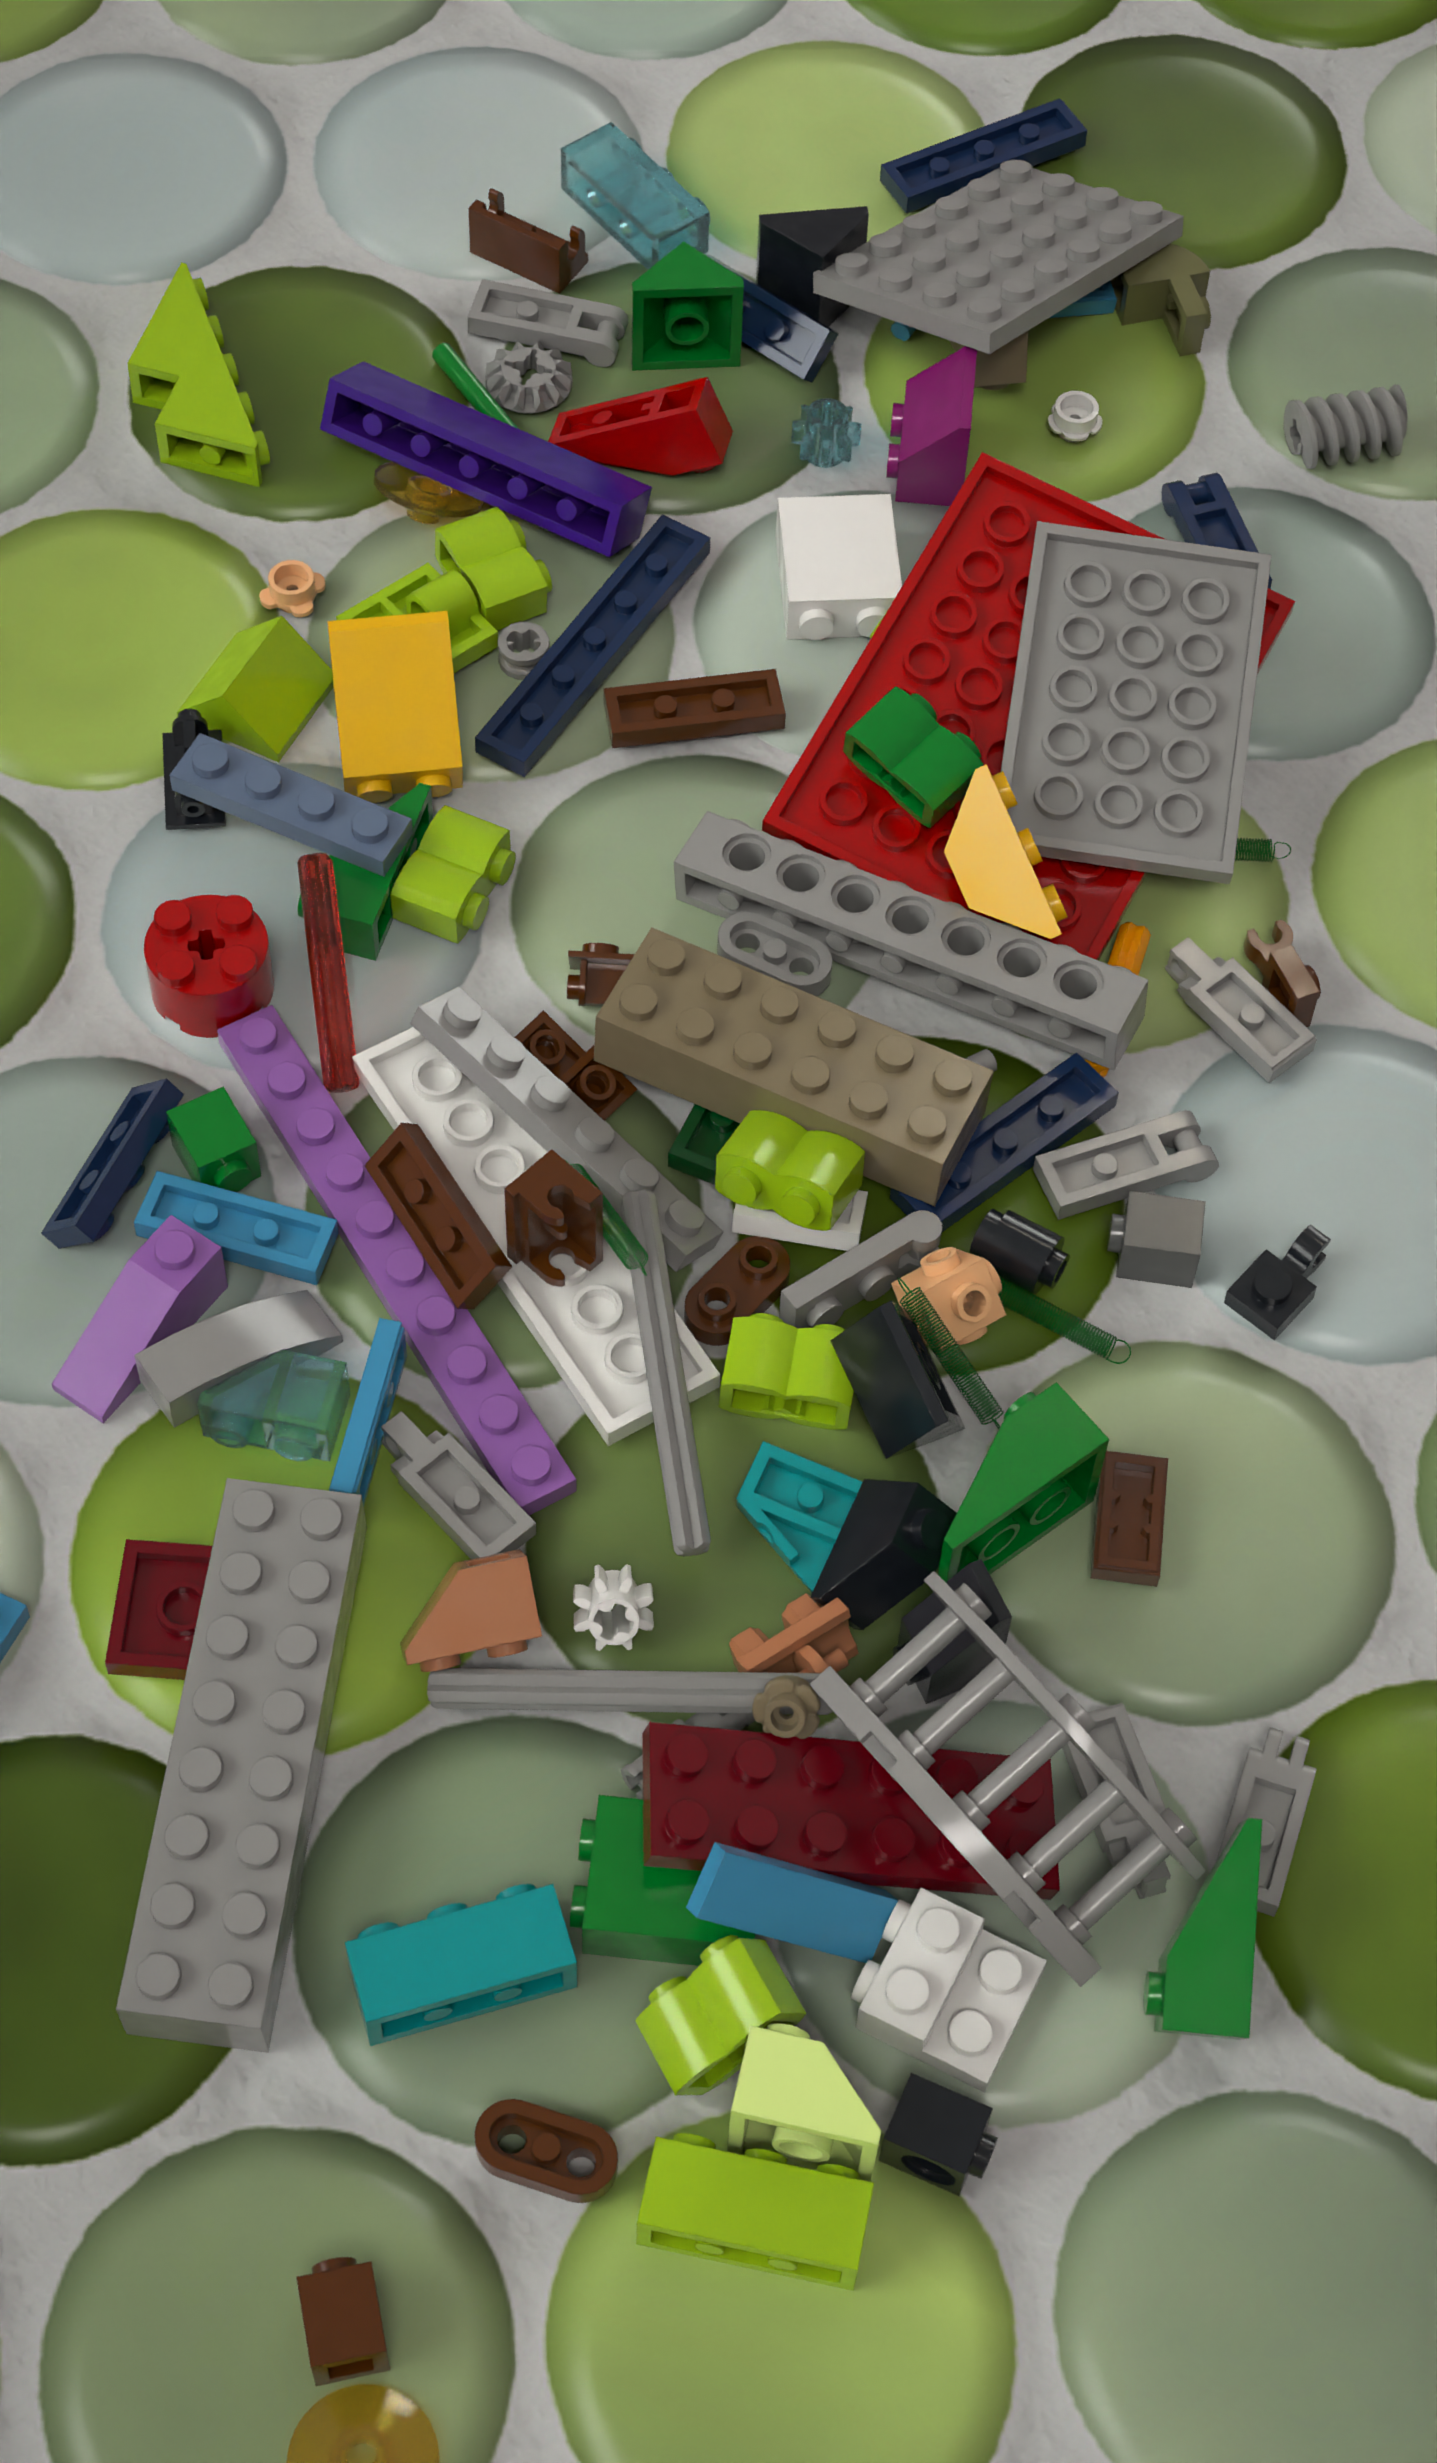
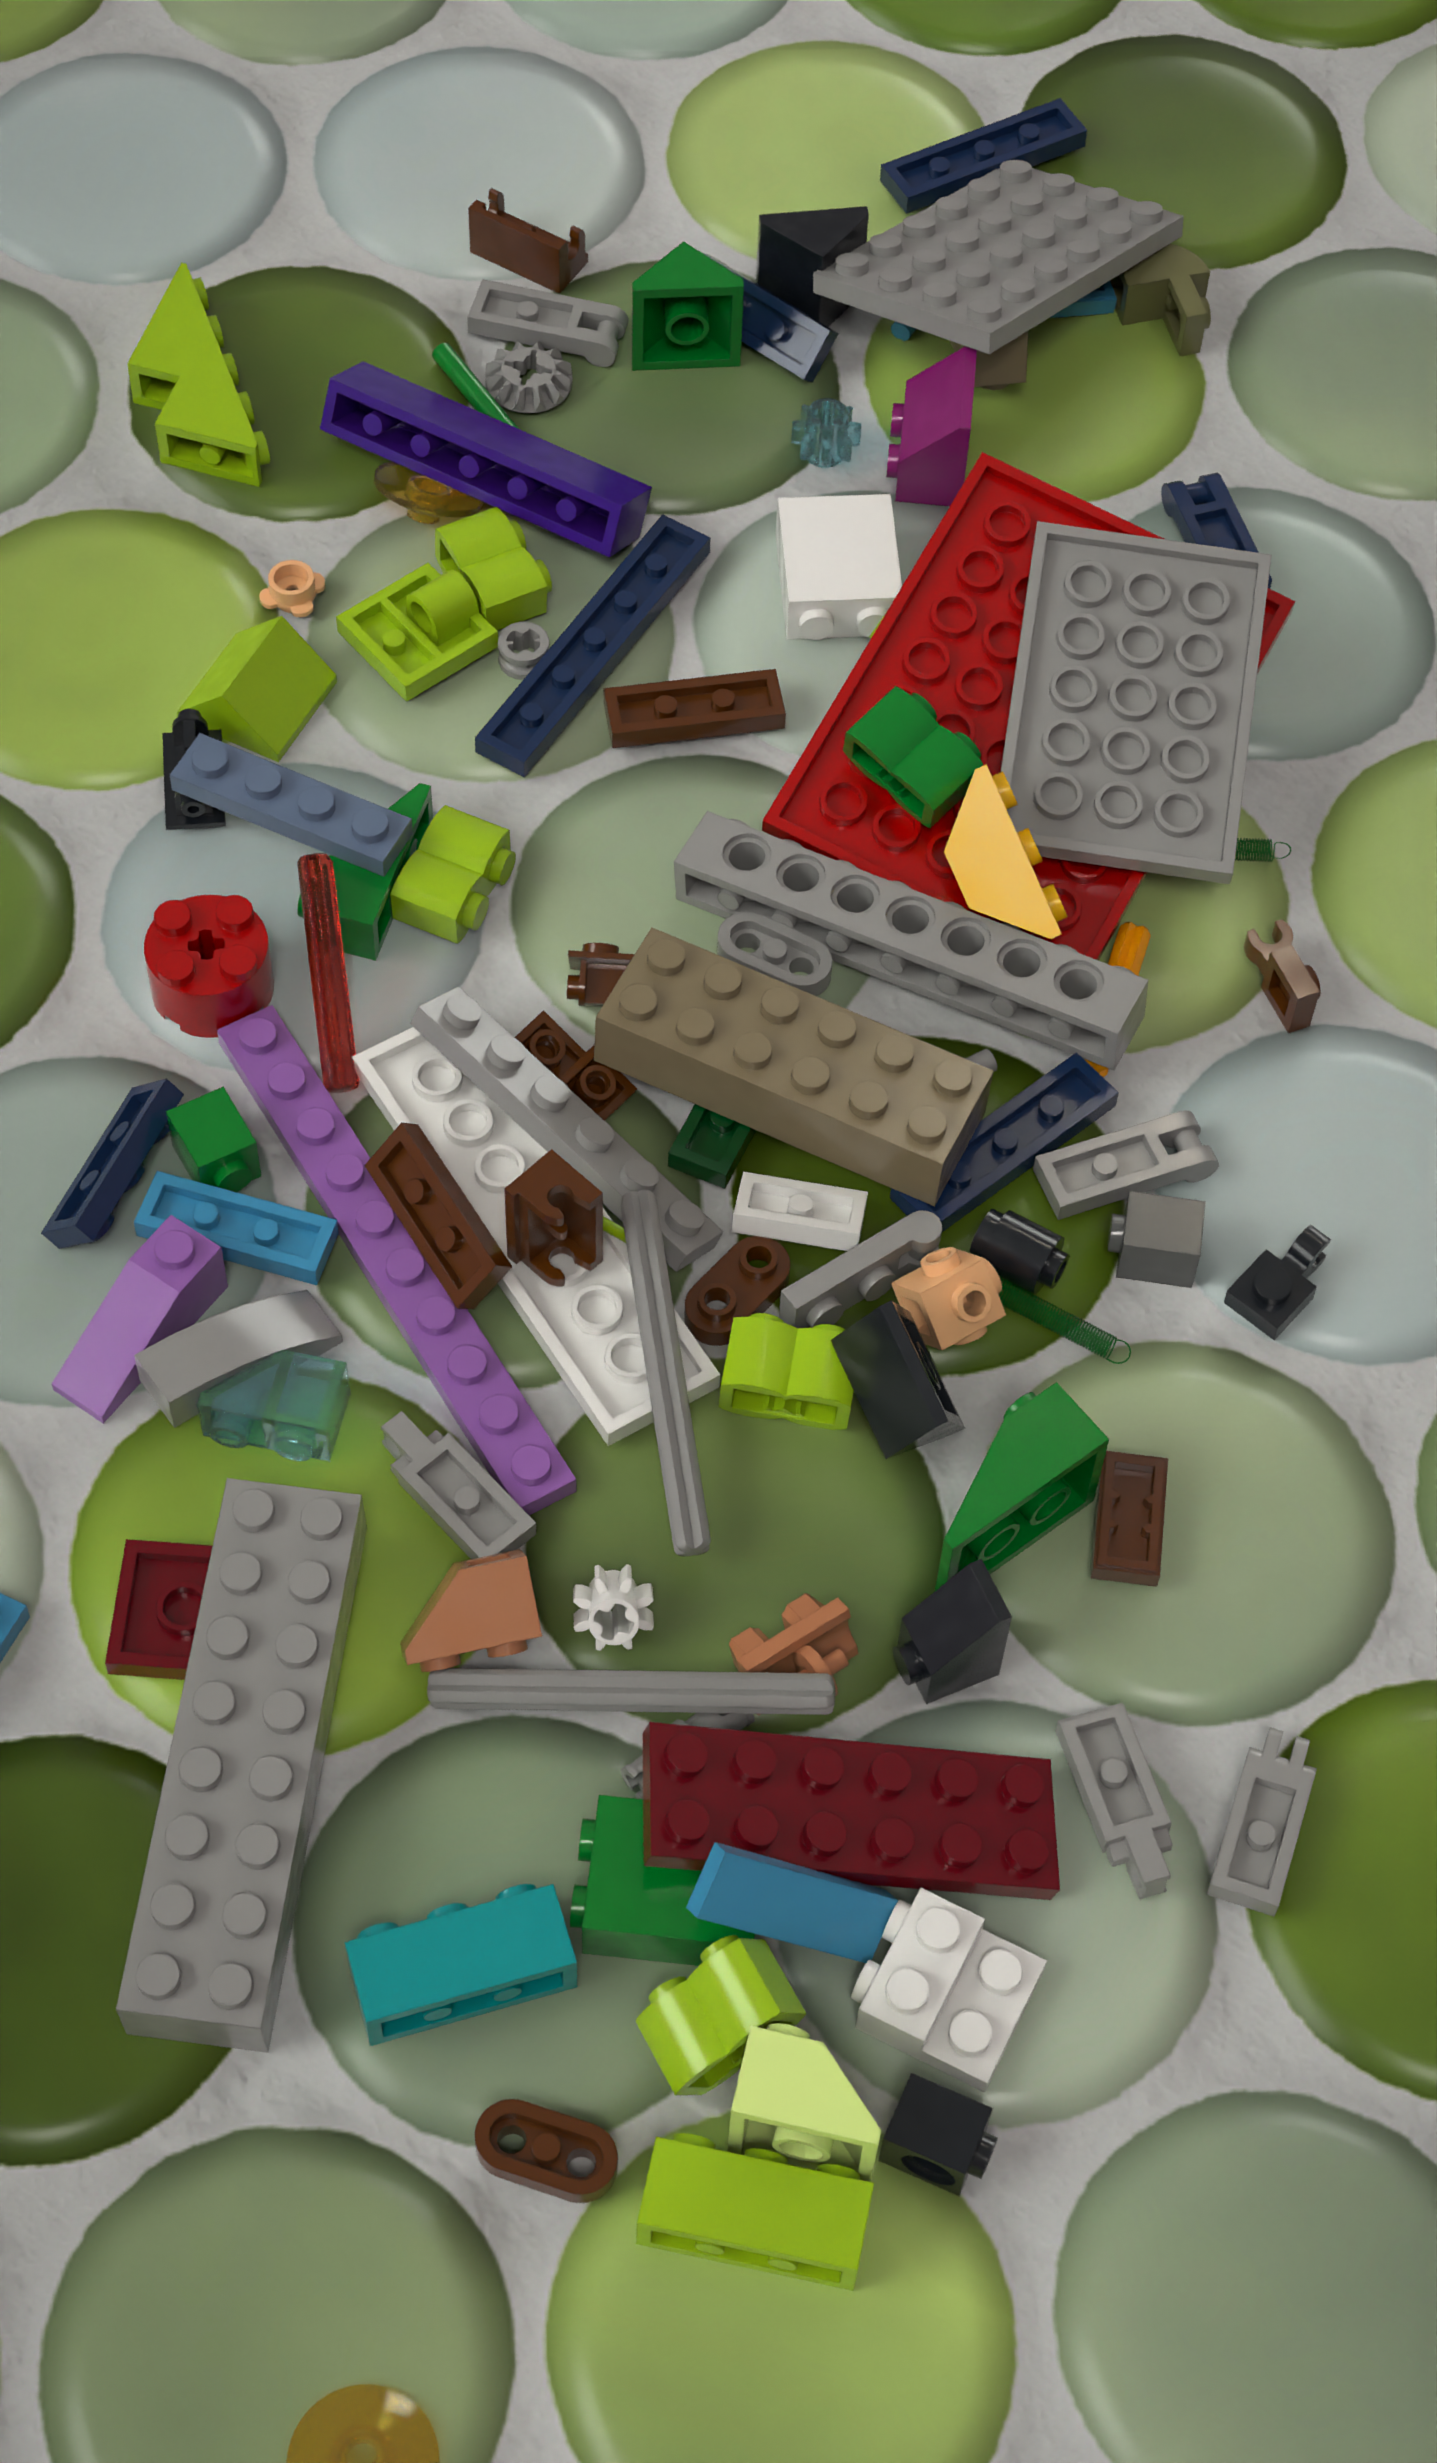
reddish brown brick [296,2257,390,2386] -> none
yellow slope [327,611,463,803] -> none
dark azure tile [329,1318,407,1506] -> none
red slope [548,377,733,475] -> none
clear light blue brick [561,122,711,269] -> none
green piece [564,1159,648,1276] -> none
lime brick [715,1110,865,1231] -> none
teal wing [736,1441,862,1593] -> none
dark tan plate [752,1675,821,1739] -> none
light grey fence [809,1571,1206,1987] -> none
black slope [811,1479,957,1630] -> none
green piece [897,1278,1004,1429] -> none
white plate [1048,391,1102,442] -> none
green slope [1143,1818,1262,2040] -> none
light grey hinge [1165,937,1317,1083] -> none
light grey piece [1283,385,1408,469] -> none

